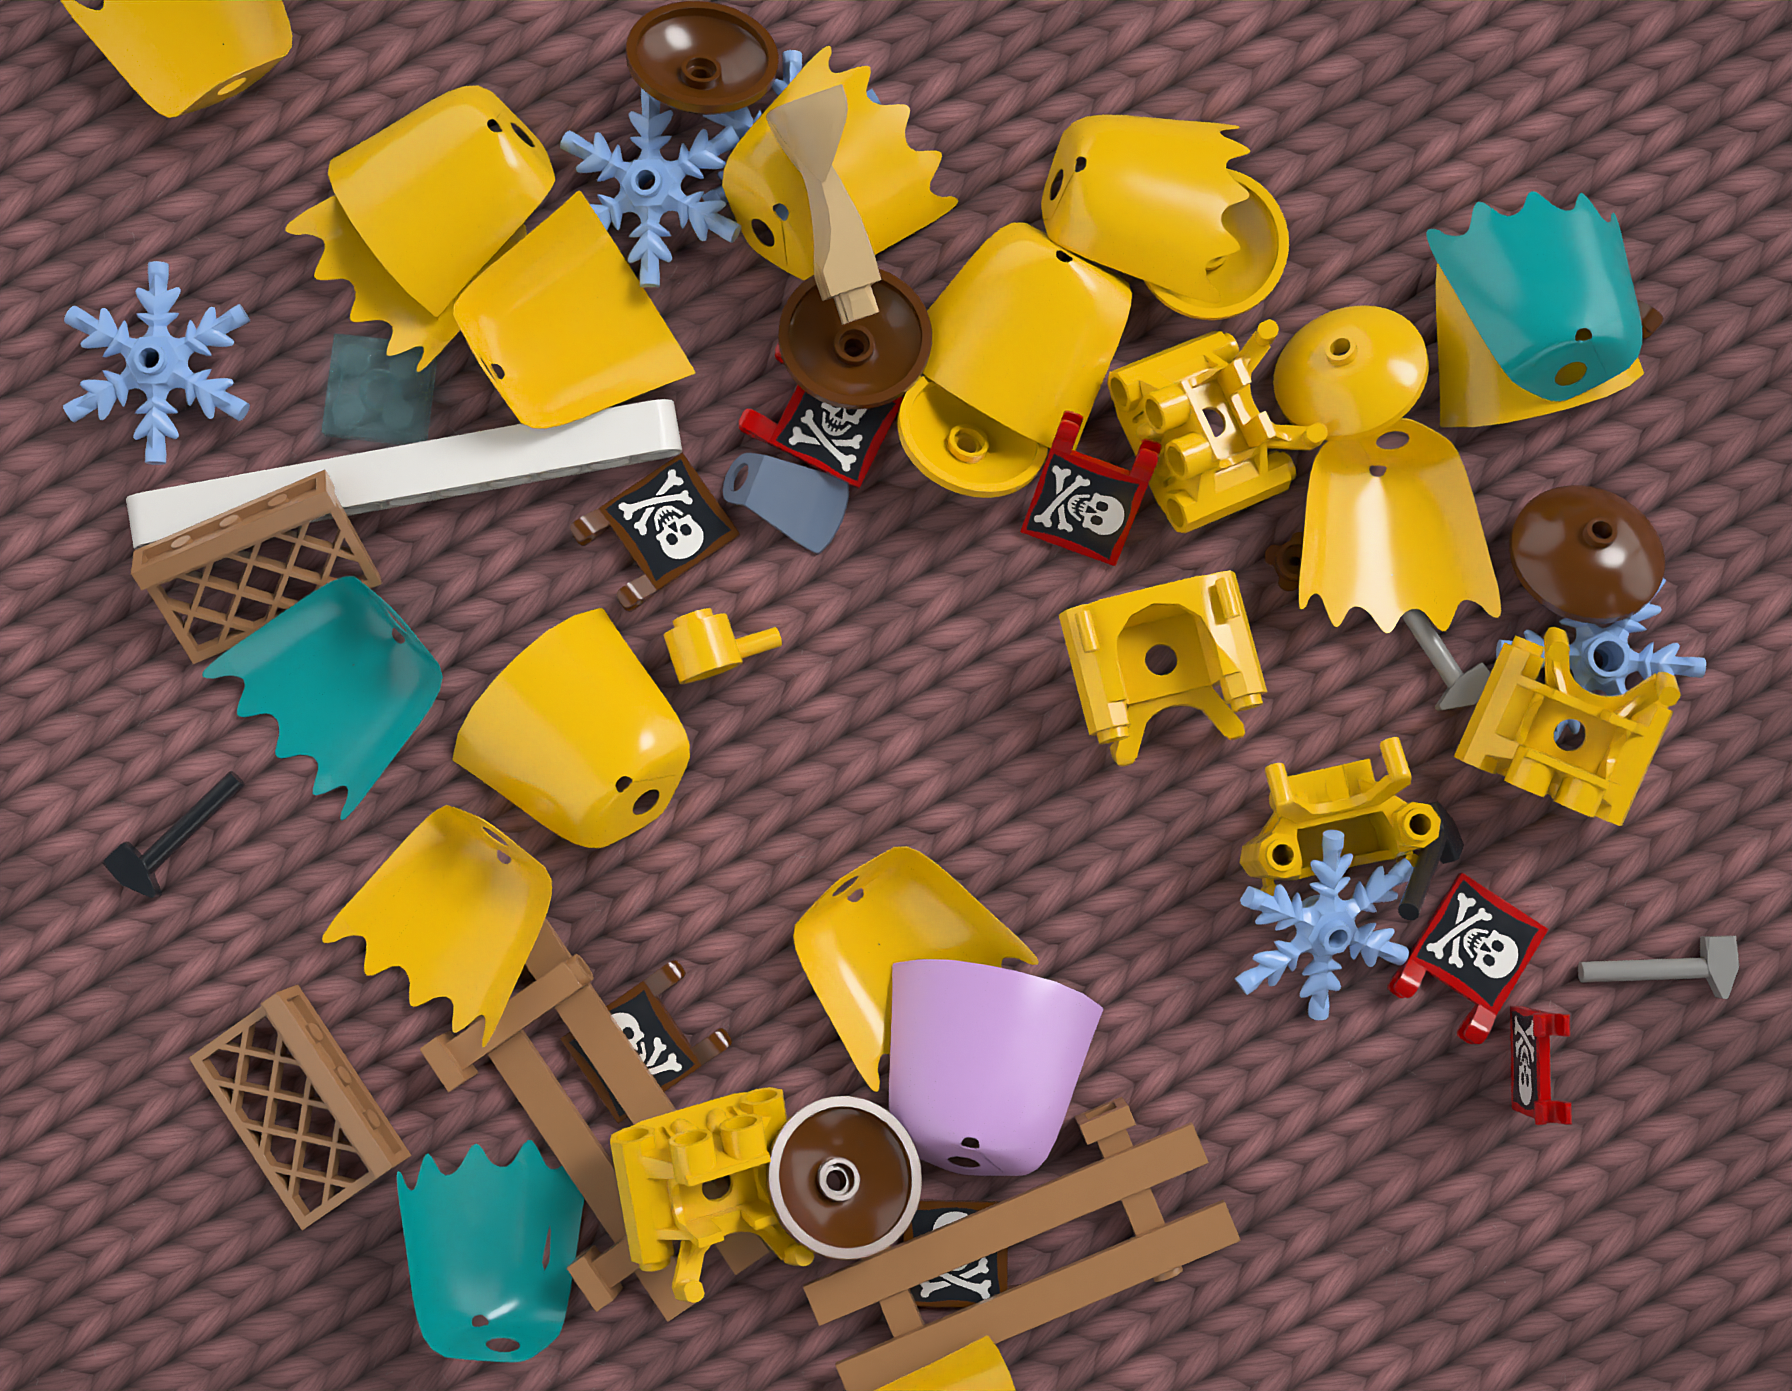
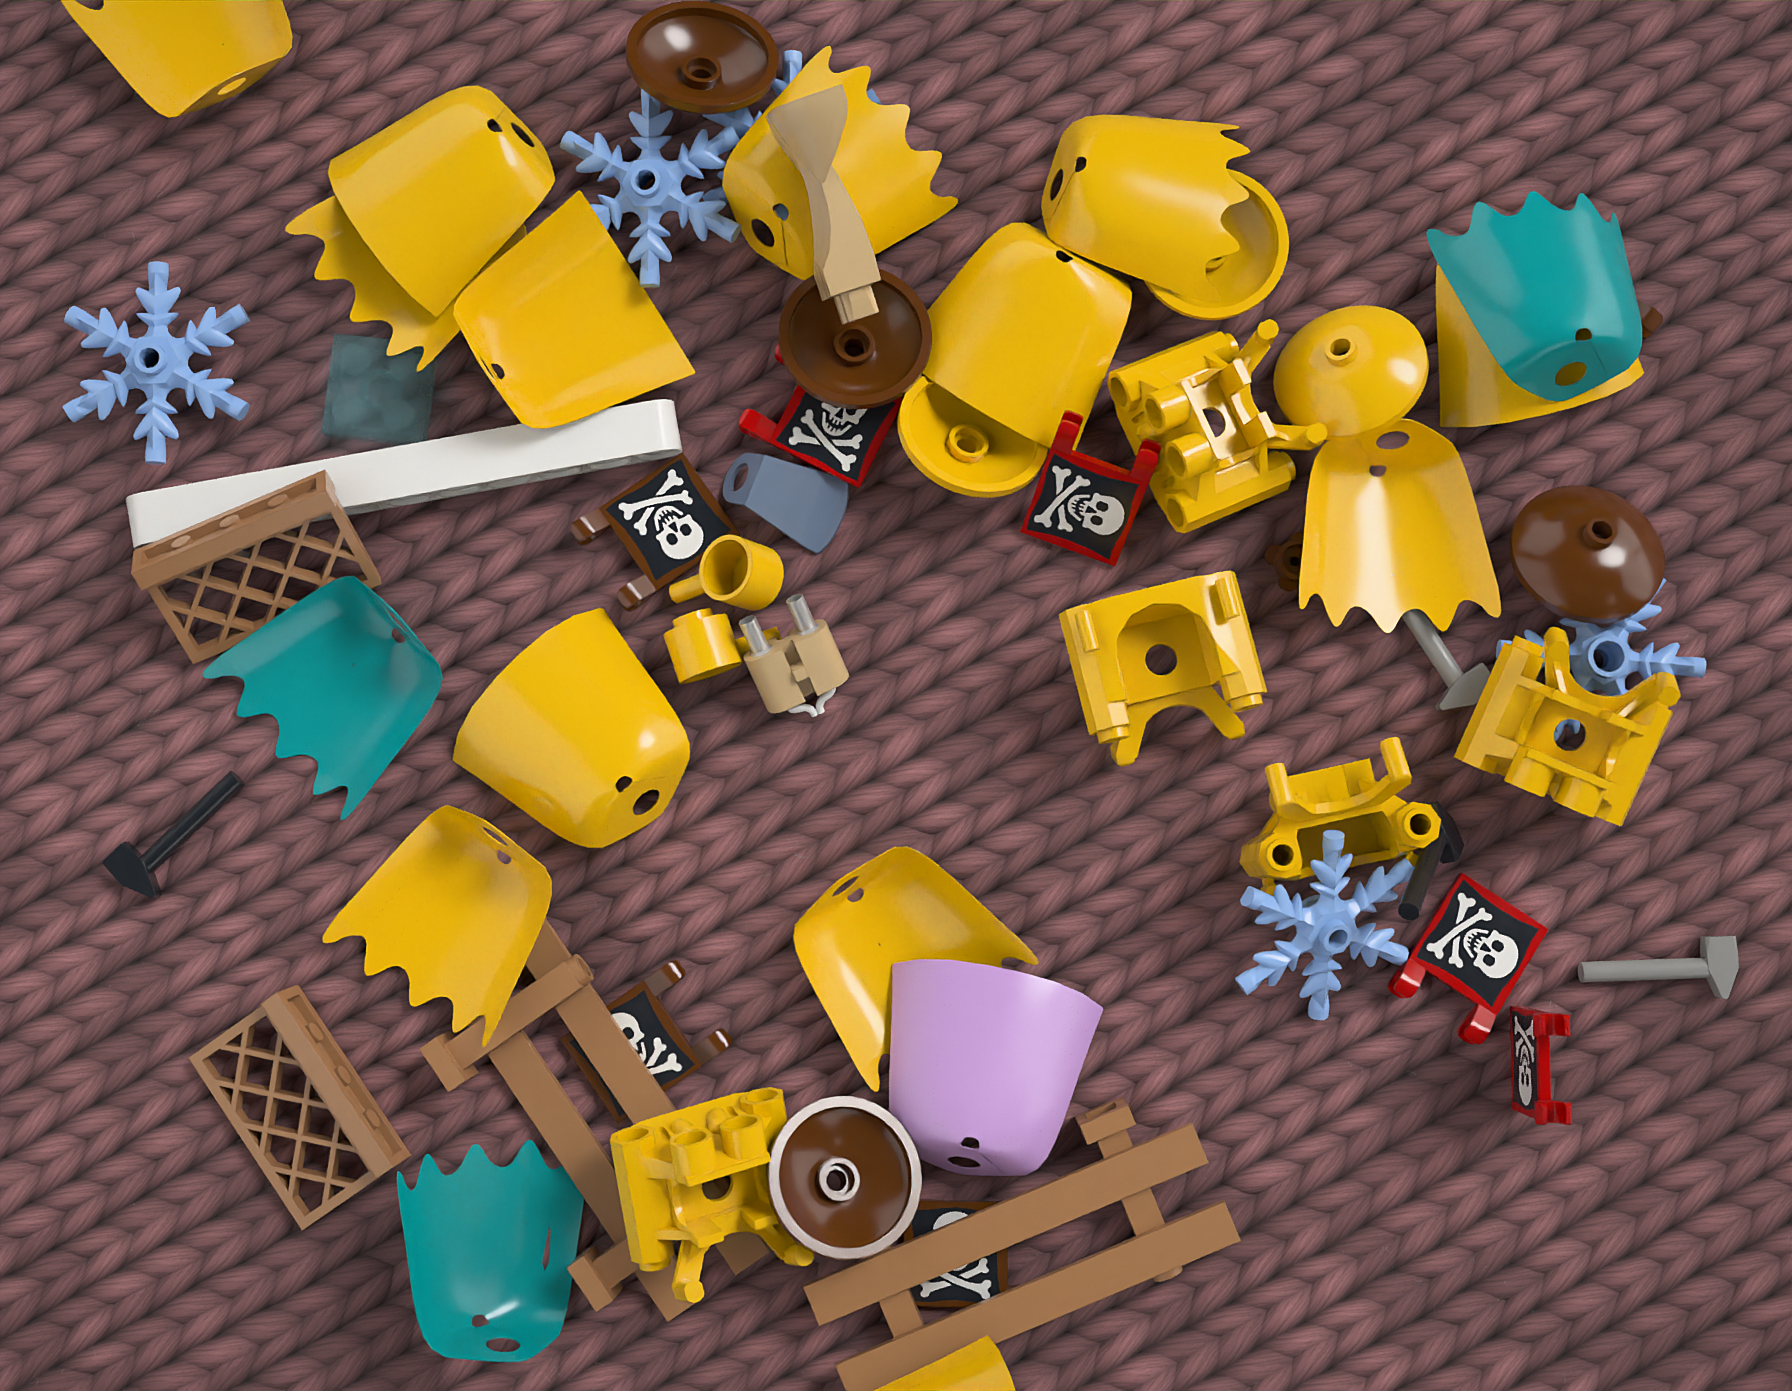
none -> yellow piece [669,535,784,611]
none -> tan piece [739,594,849,717]

